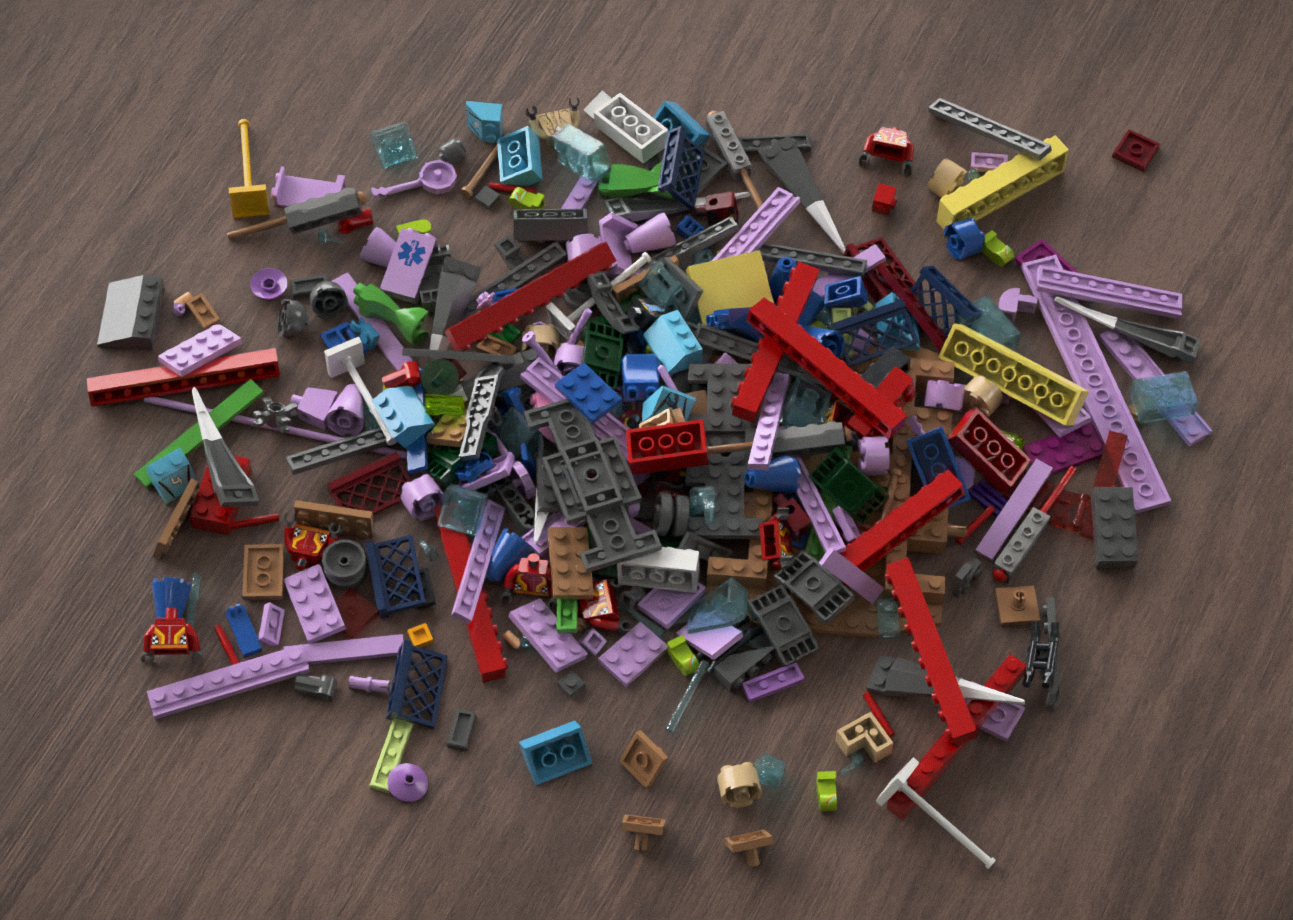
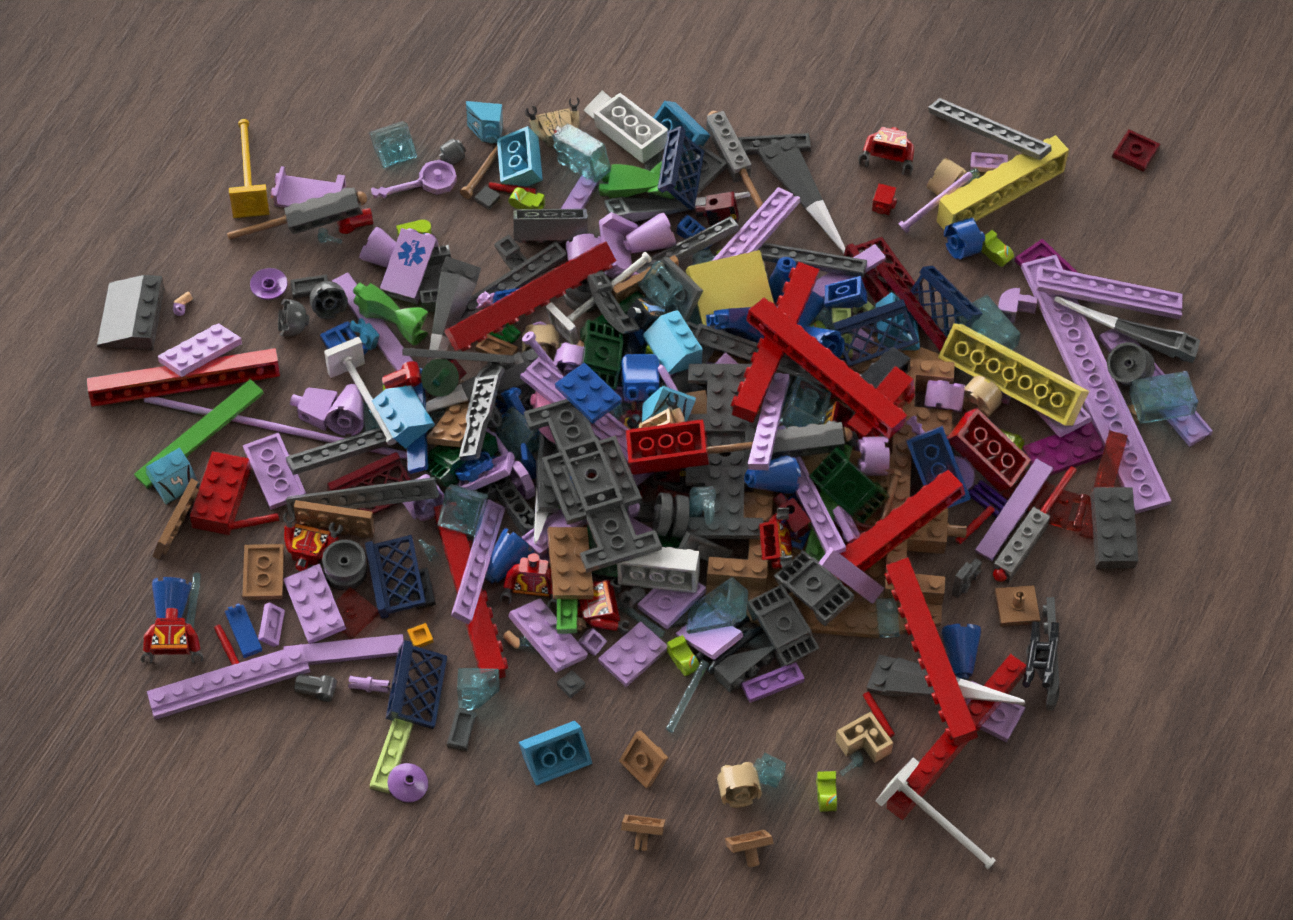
medium nougat plate [185,293,221,331] -> none
dark grey plate [192,387,259,507] -> none
dark grey pin [253,397,298,433] -> none
clear neon green plate [424,394,465,416] -> none
lavender bar [567,308,592,345] -> none
none -> lavender plate [243,432,306,510]
none -> dark grey plate [285,477,439,517]
none -> clear light blue slope [457,668,500,710]
none -> lavender bar [898,172,973,233]
none -> blue cone [941,624,981,680]
none -> dark grey wheel [1107,342,1155,388]

